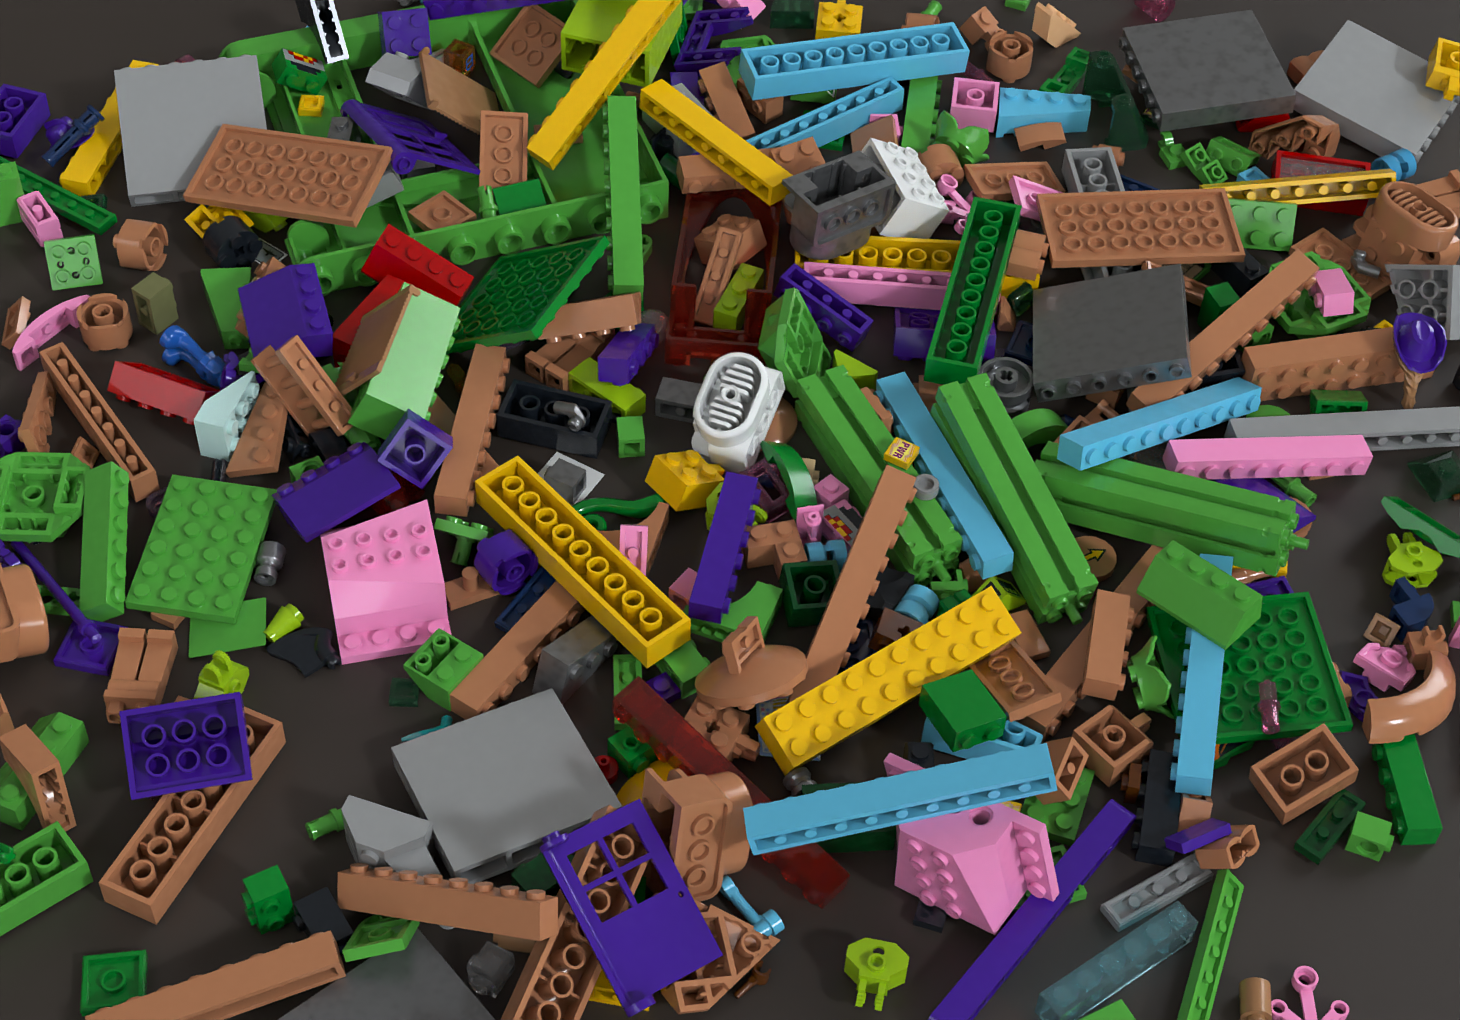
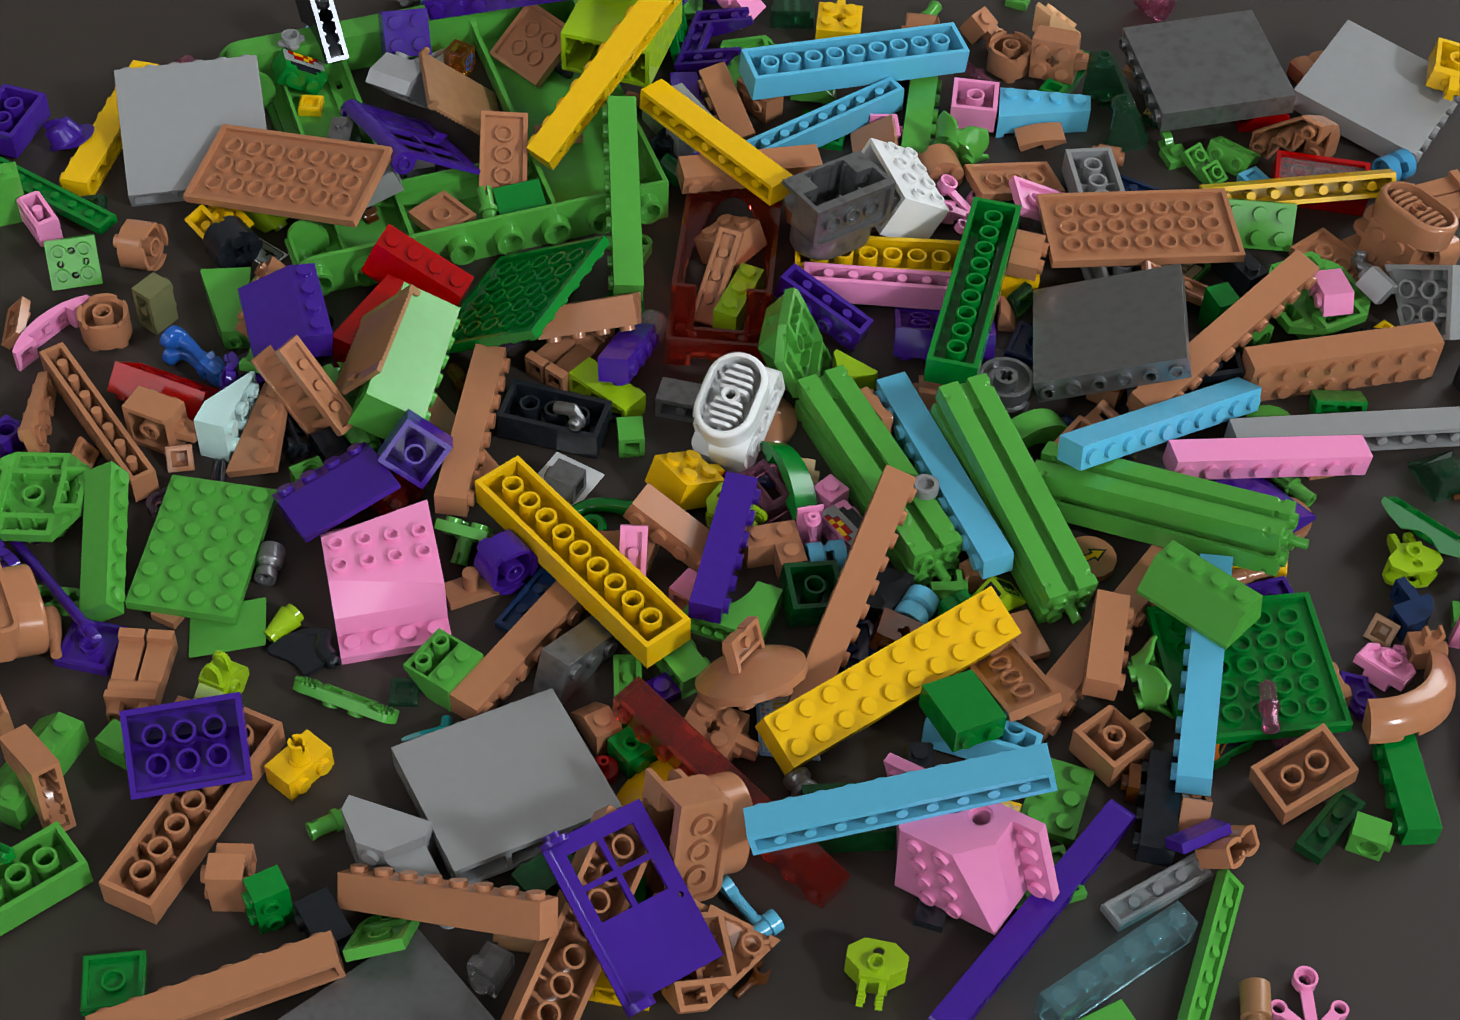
dark blue pin [41,104,105,167] -> none
nougat plate [768,136,825,175] -> none
tile [883,437,920,470] -> none
nougat brick [1035,737,1089,805] -> none
dark purple hat [1393,312,1447,409] -> none
none -> nougat piece [45,606,62,659]
none -> bright green brick [95,719,127,770]
none -> nougat hinge [122,386,198,455]
none -> nougat slope [165,444,195,473]
none -> nougat brick [200,843,257,912]
none -> yellow brick [264,729,334,801]
none -> light grey plate [278,29,305,50]
none -> bright green plate [292,676,399,724]
none -> reddish brown hand [363,206,379,224]
none -> nougat slope [570,701,622,757]
none -> nougat brick [623,483,710,572]
none -> nougat hinge [1029,25,1095,85]
none -> light grey brick [1355,266,1399,304]

